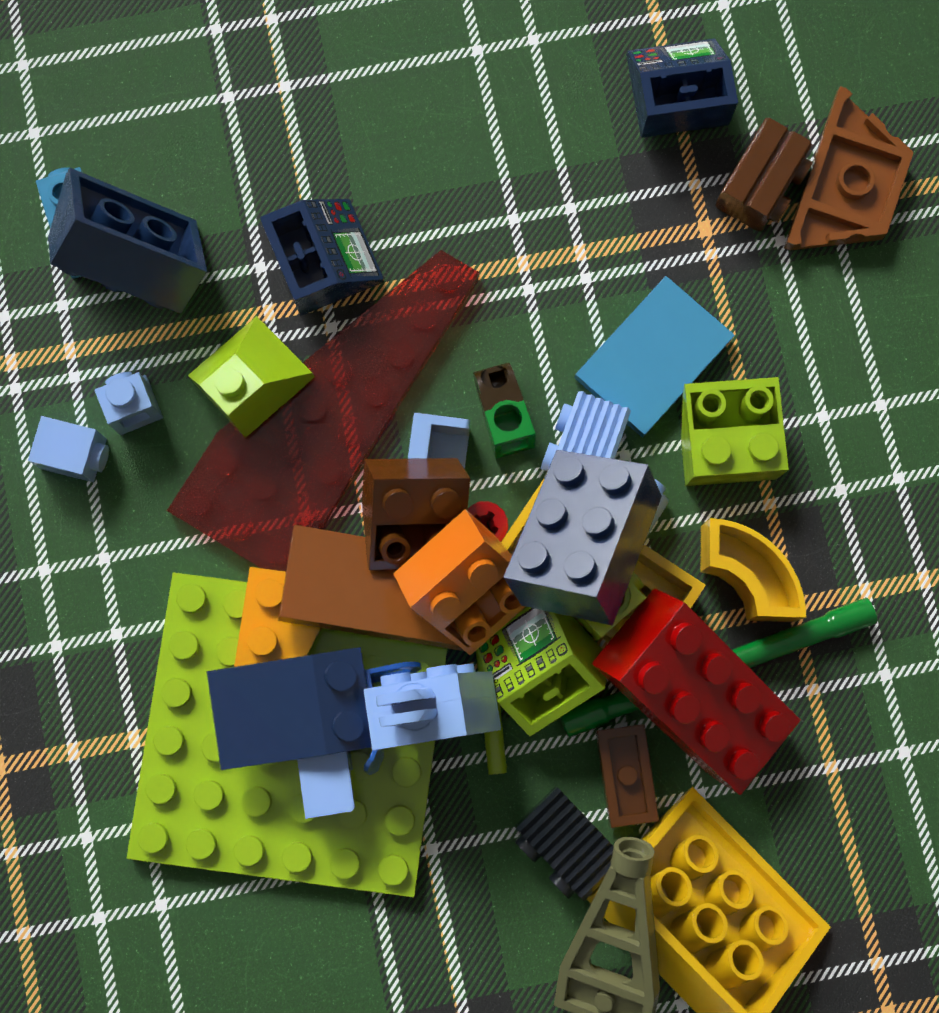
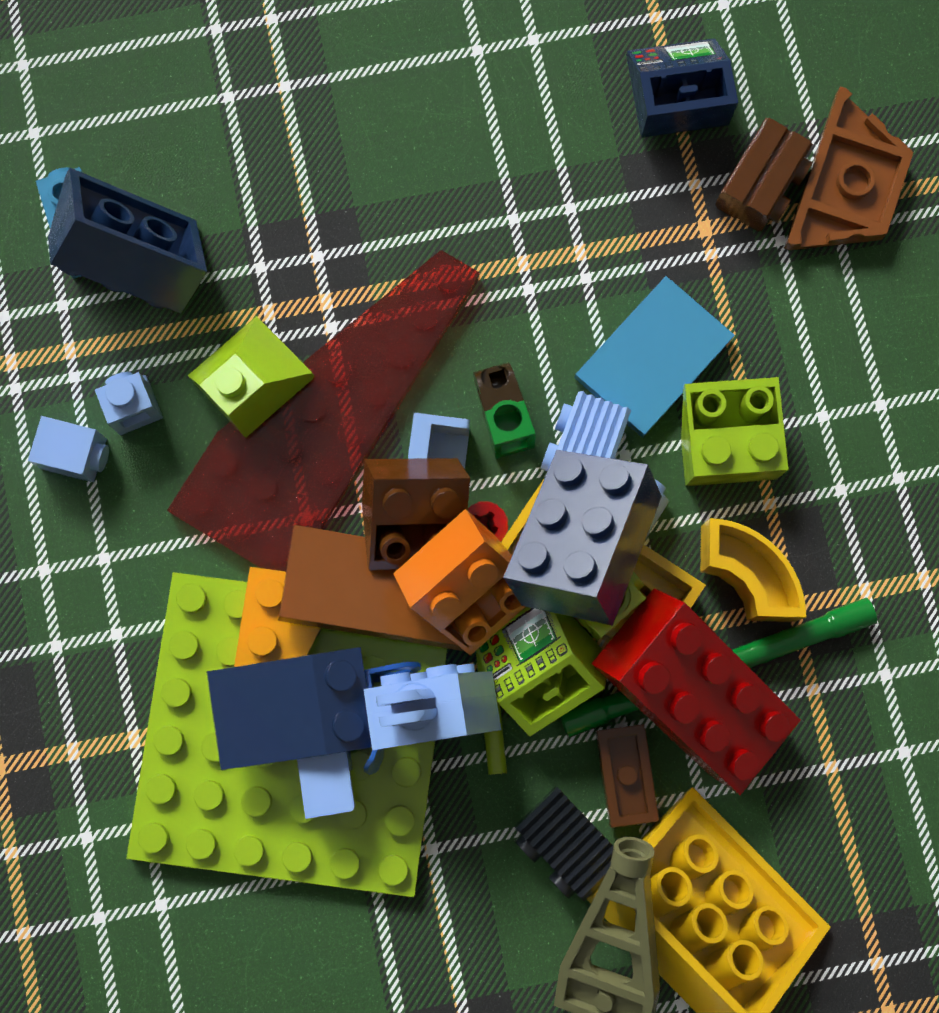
dark blue slope [260,199,384,316] -> none

